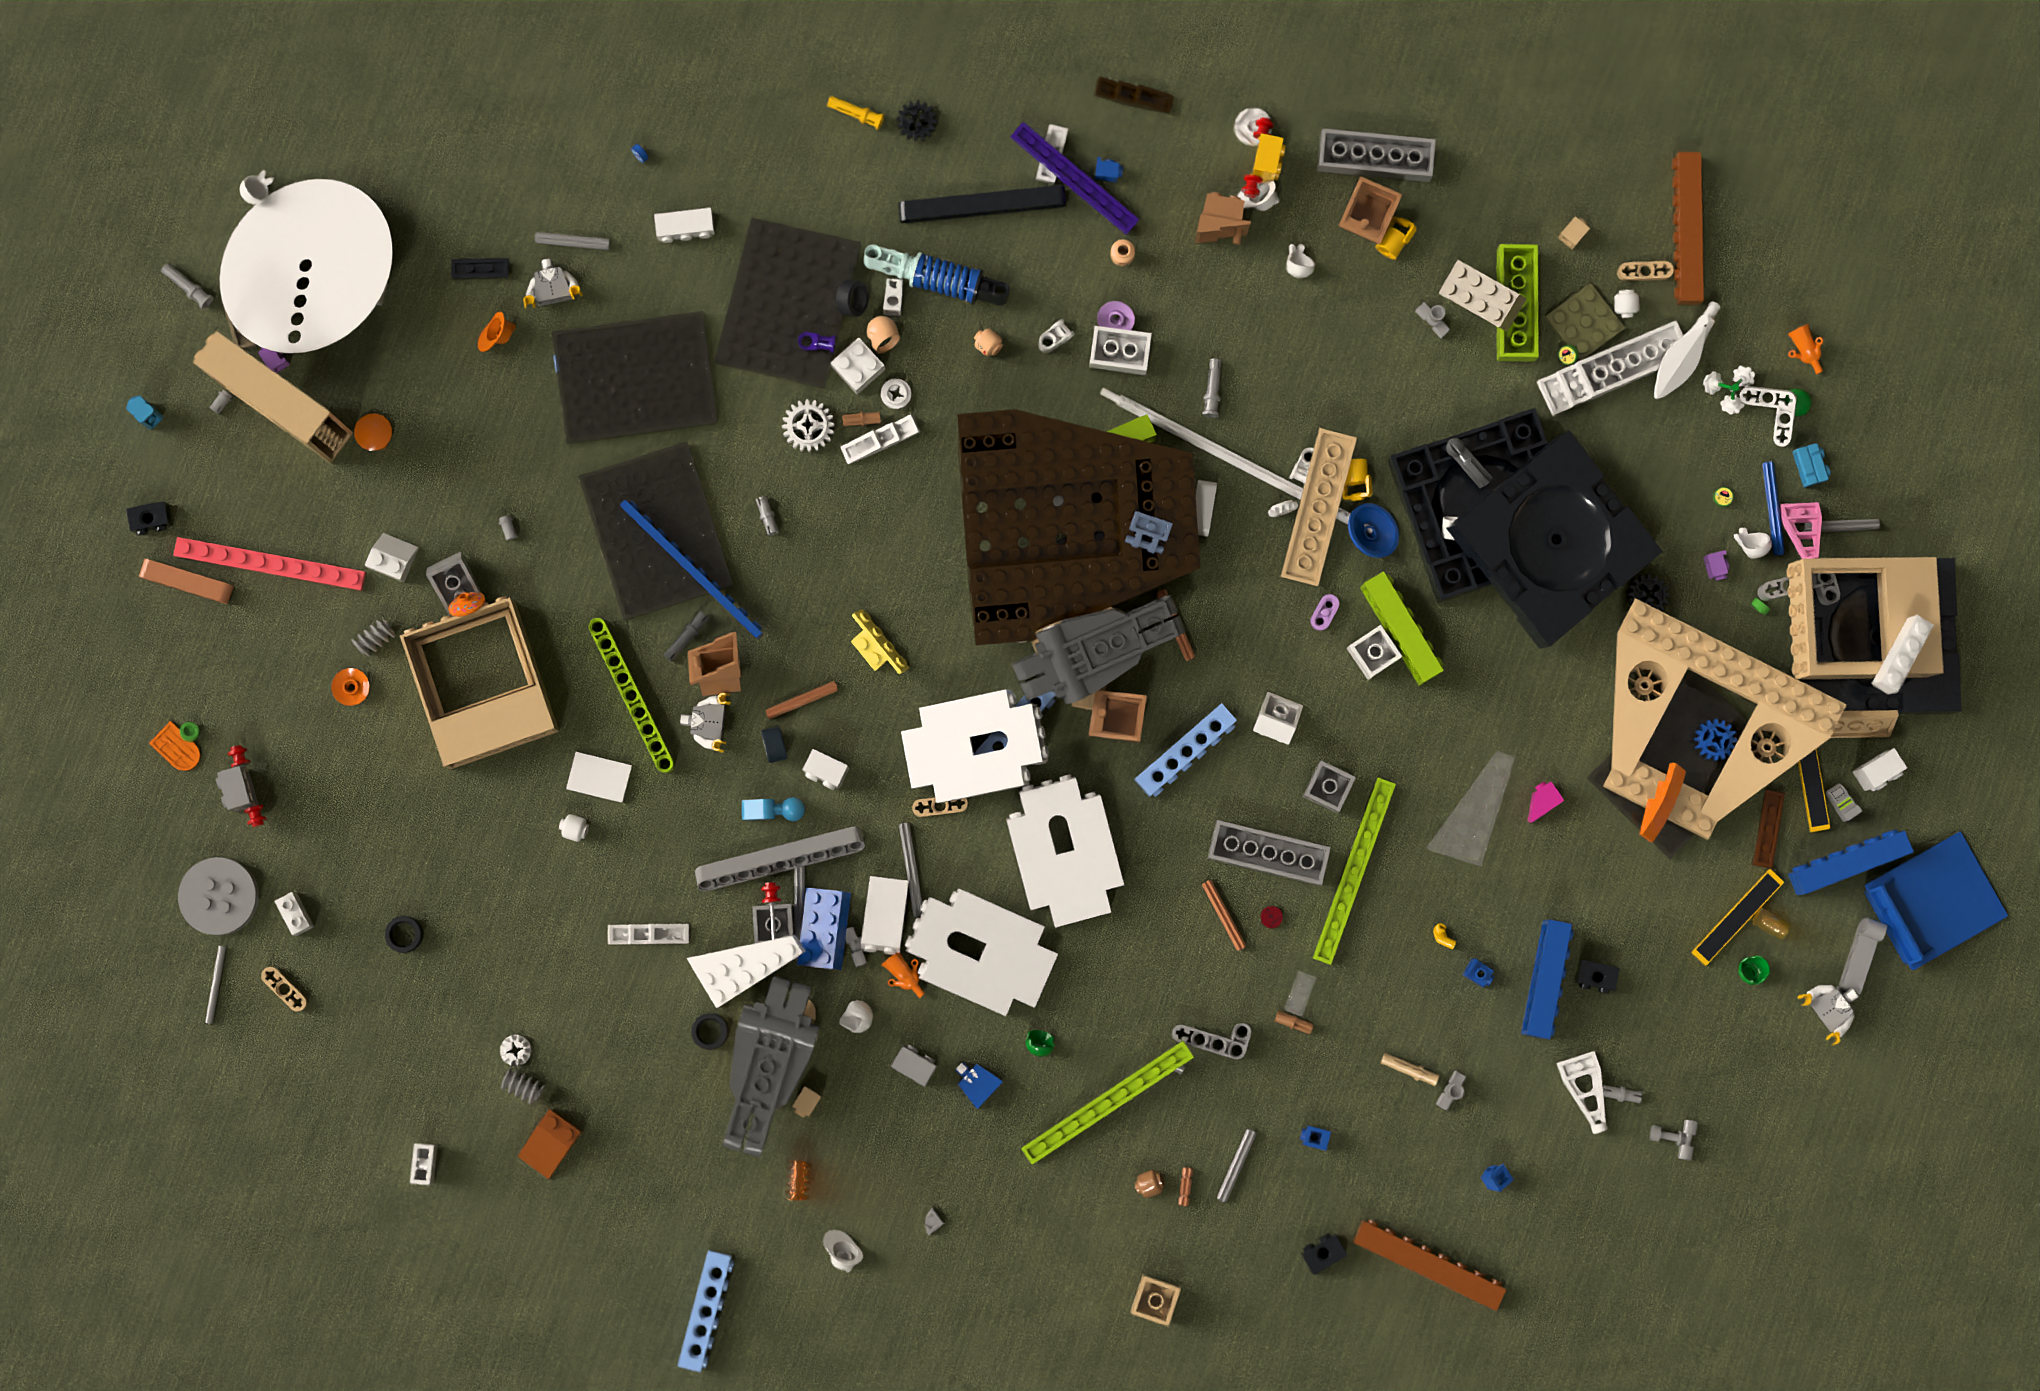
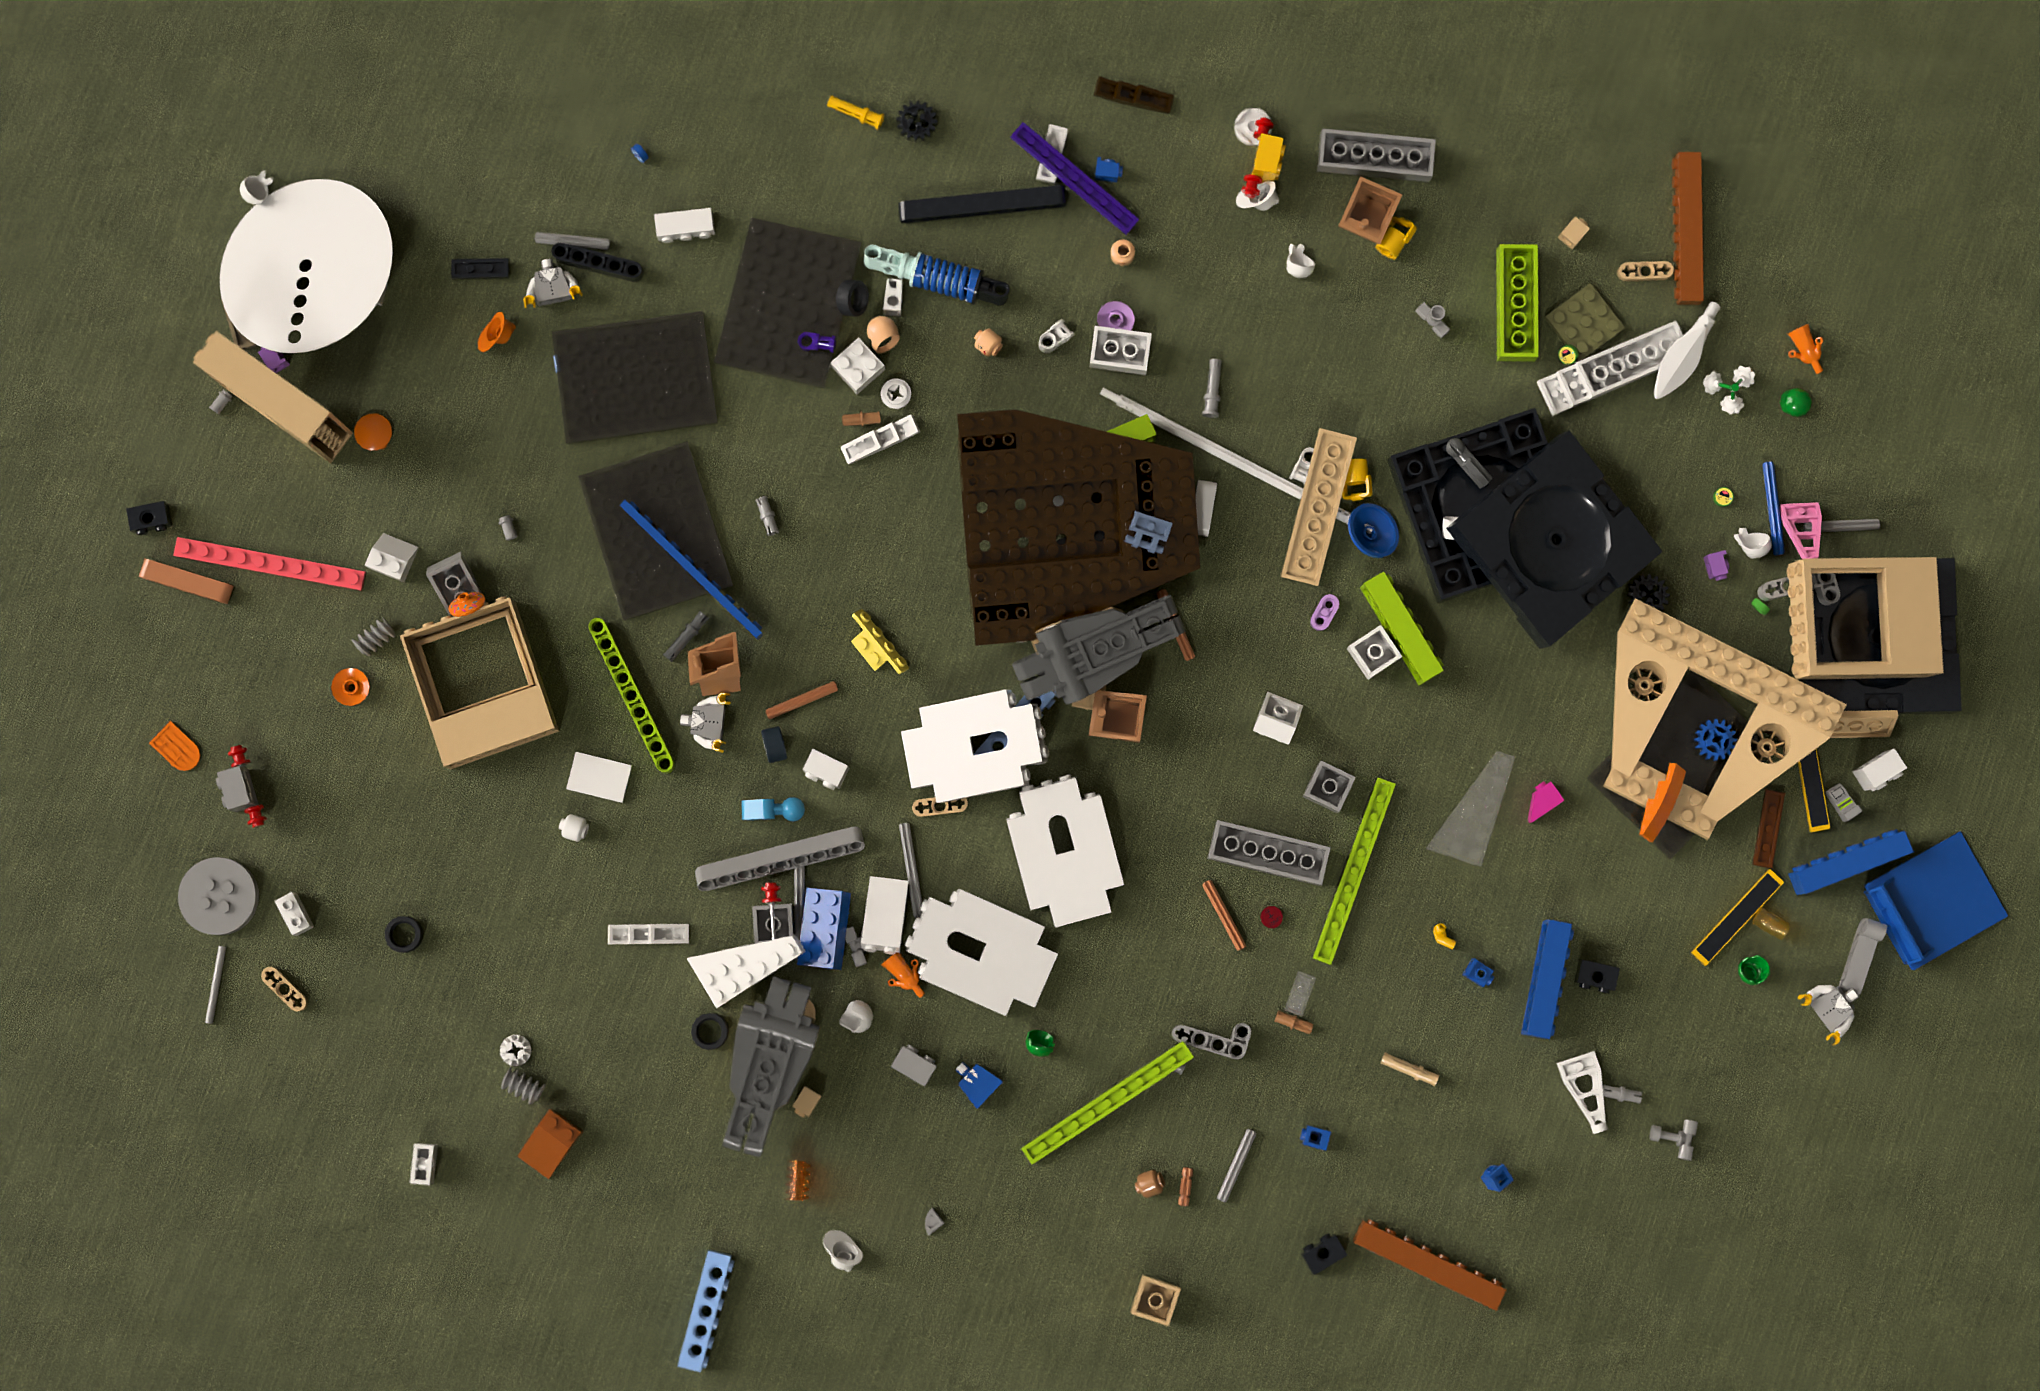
dark azure brick [126,395,164,430] -> none
light grey pin [161,263,214,310] -> none
bright green tile [180,722,200,742] -> none
white gear [782,399,835,453] -> none
light blue brick [1134,703,1237,797] -> none
medium nougat piece [1195,192,1251,245] -> none
white gear [1268,500,1298,517] -> none
light grey bar [1436,1071,1467,1111] -> none
brick [1439,260,1527,332] -> none
white head [1614,290,1639,318] -> none
white beam [1740,386,1797,446] -> none
dark azure brick [1792,443,1830,488] -> none
white brick [1872,615,1934,694] -> none
none -> black beam [551,243,644,282]

